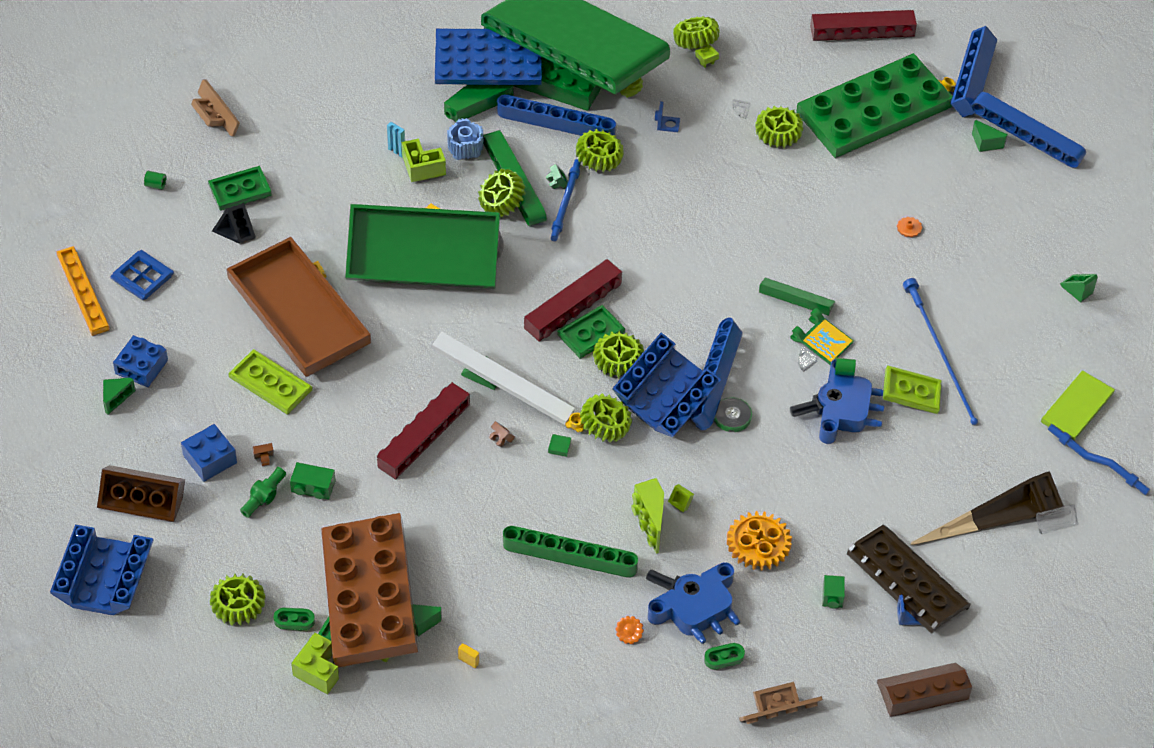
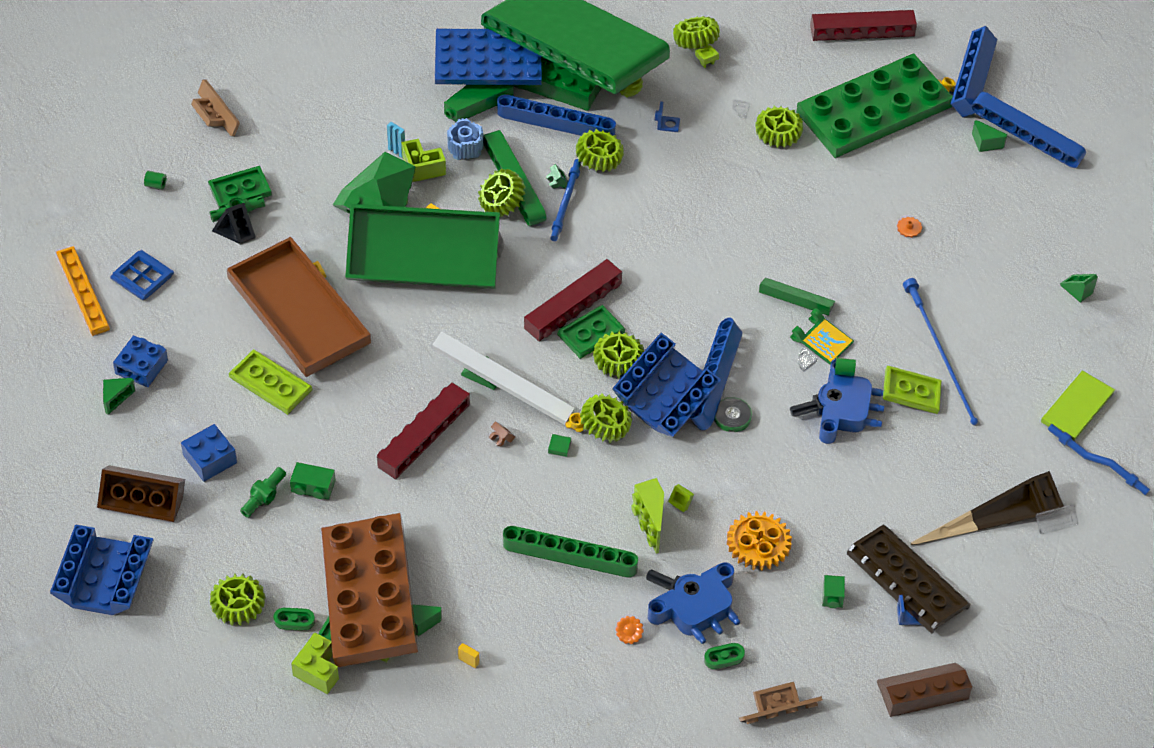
dark orange tile [253,443,274,466] -> none
none -> green pin [209,195,265,223]
none -> green wedge [333,152,416,213]

